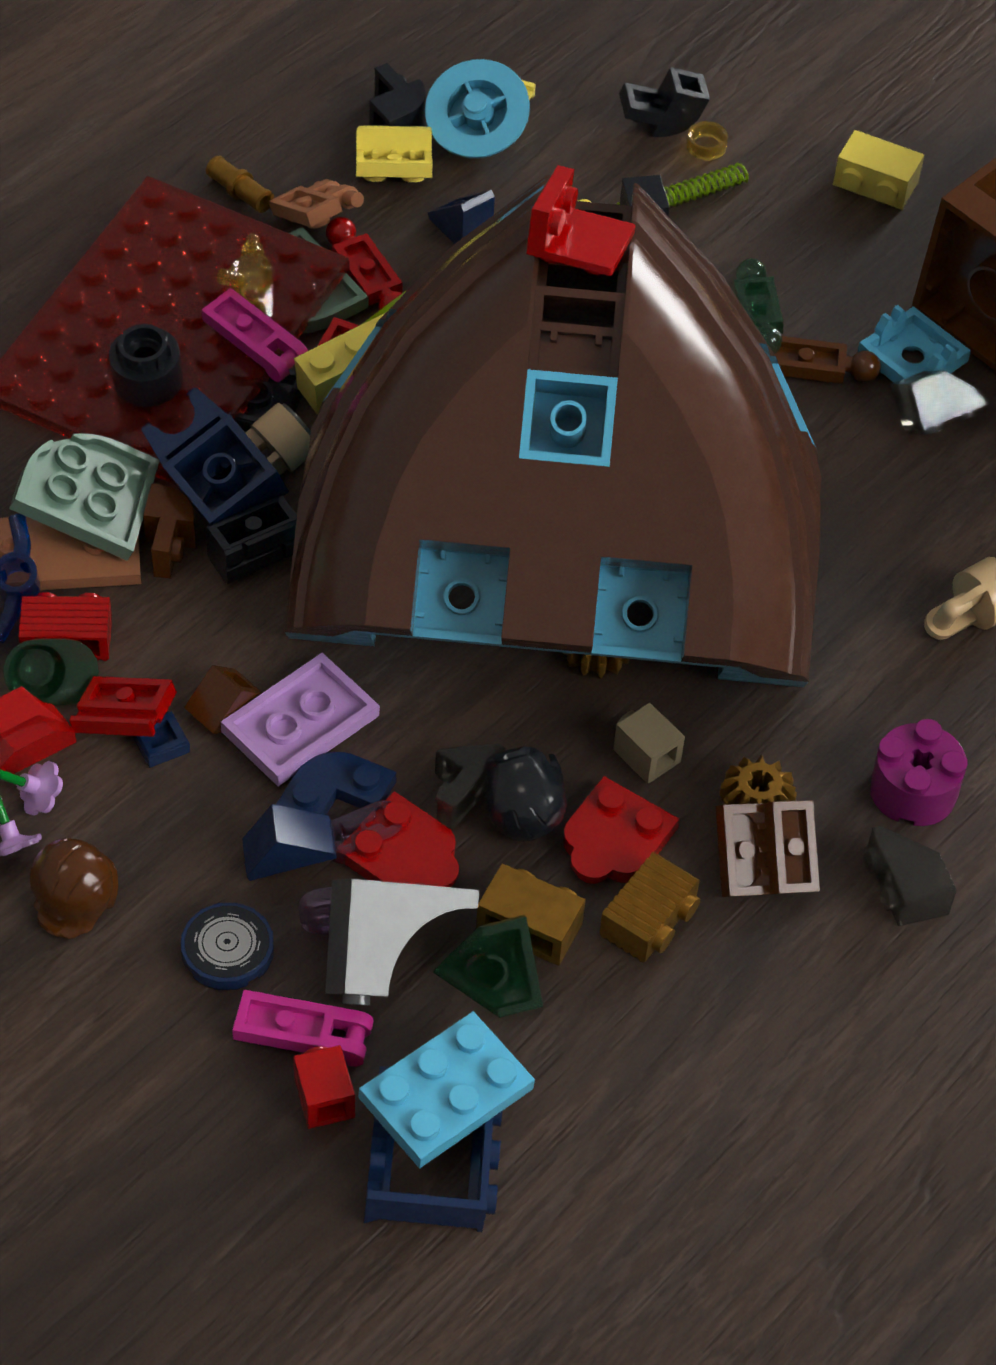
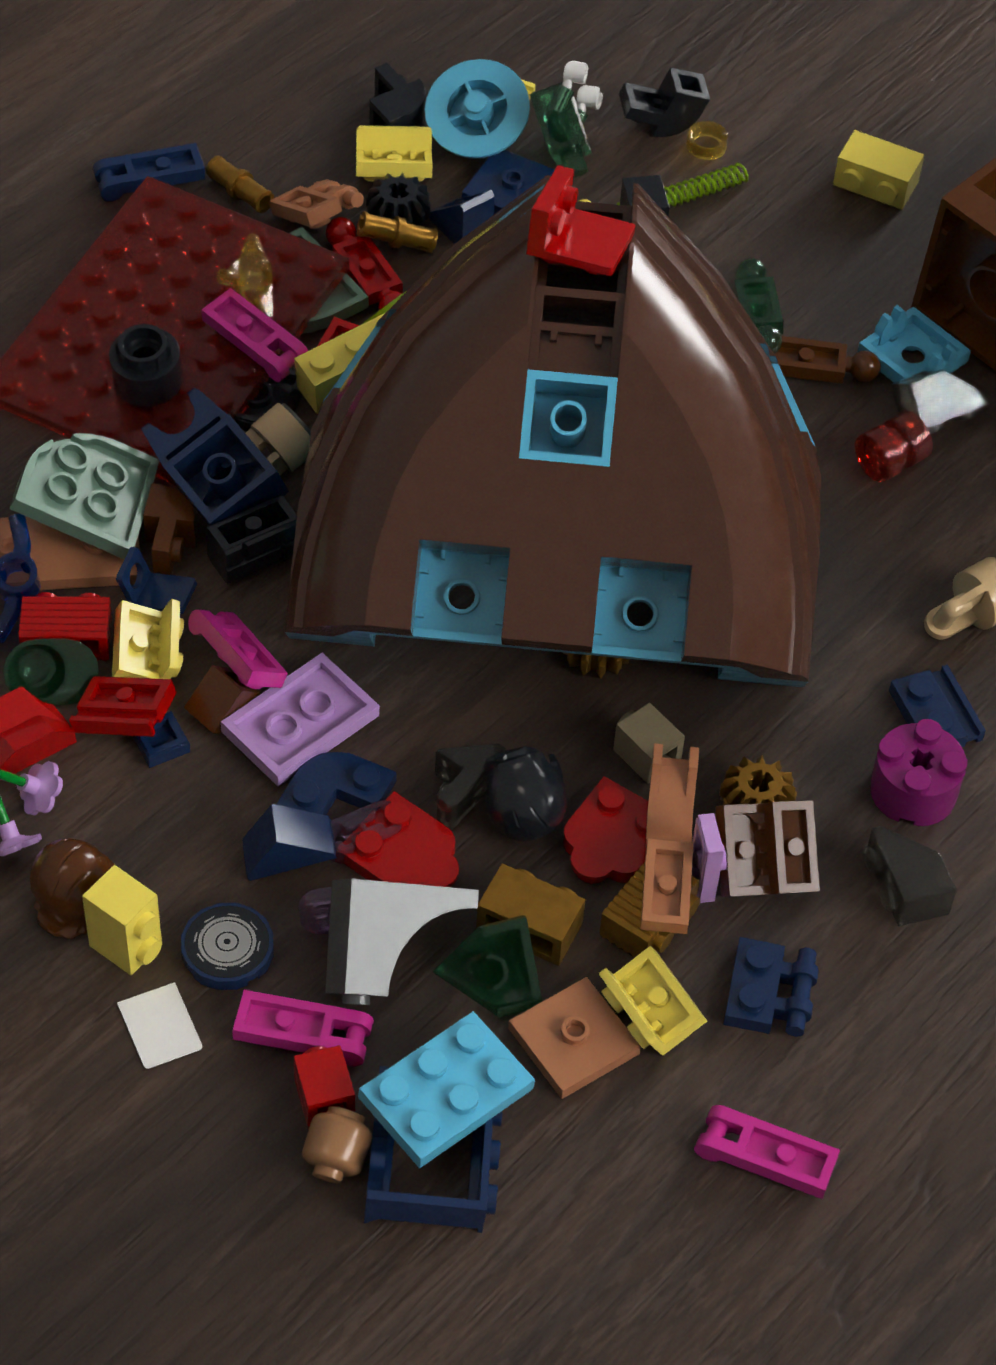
none -> light yellow brick [82,864,162,976]
none -> dark blue plate [93,143,205,202]
none -> light yellow bracket [112,599,184,679]
none -> dark blue bracket [116,547,197,615]
none -> white sticker [117,982,203,1069]
none -> dark pink plate [188,609,288,689]
none -> medium nougat head [302,1106,372,1184]
none -> pearl gold pin [357,212,438,253]
none -> black gear [366,173,431,226]
none -> dark blue plate [462,150,555,214]
none -> nougat plate [508,977,641,1099]
none -> clear green torso [529,61,603,178]
none -> light yellow bracket [599,946,707,1056]
none -> nougat piece [640,743,699,934]
none -> lavender plate [692,813,727,903]
none -> dark pink plate [694,1105,840,1199]
none -> dark blue plate [723,937,819,1037]
none -> clear red wheel [855,411,933,482]
none -> dark blue plate [889,665,986,747]

